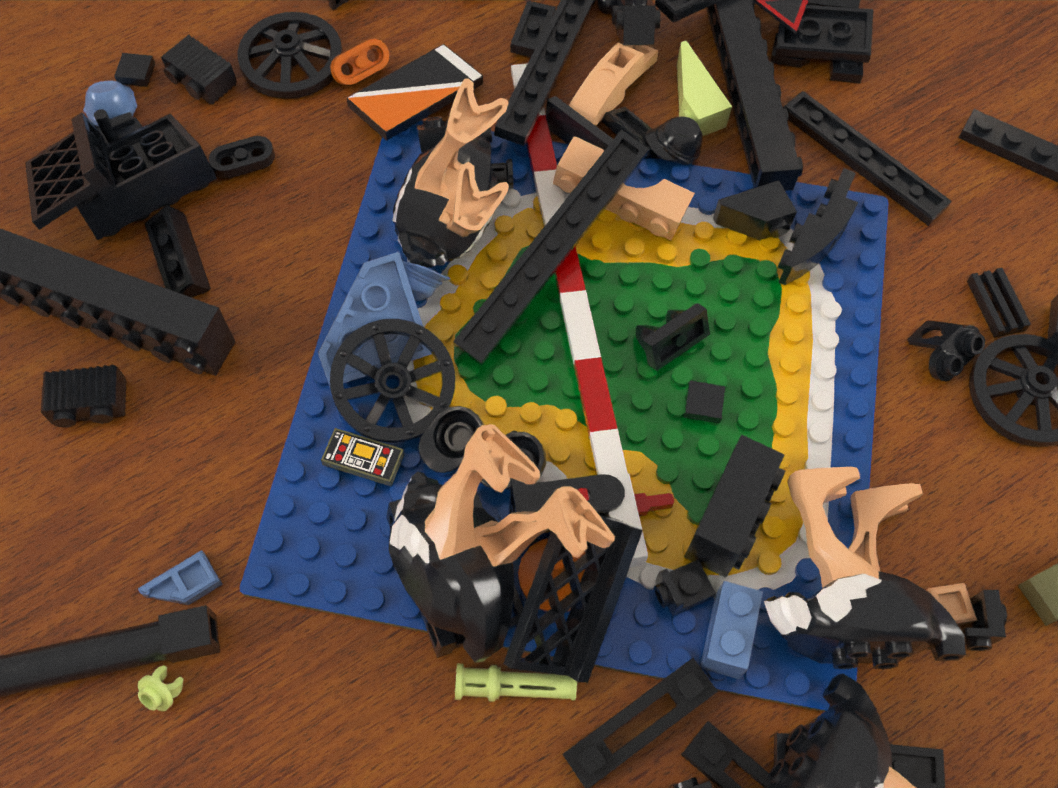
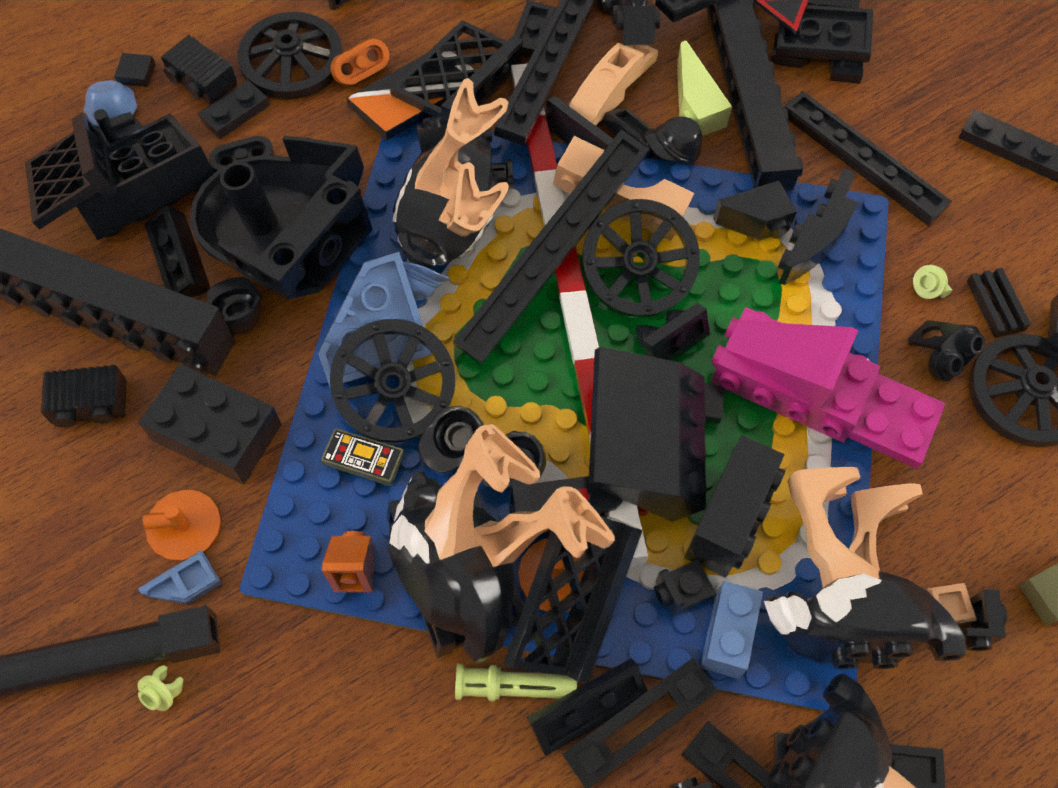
none -> black brick [139,364,282,484]
none -> orange shield [143,490,222,562]
none -> black animal [190,136,373,300]
none -> black plate [198,80,270,139]
none -> black hat [207,277,263,334]
none -> orange slope [322,531,375,592]
none -> black fence [390,20,523,121]
none -> black tile [526,658,648,756]
none -> black wheel [582,199,700,317]
none -> black slope [588,347,706,522]
none -> dark pink wedge [710,307,946,469]
none -> yellowish green plate [913,265,953,299]

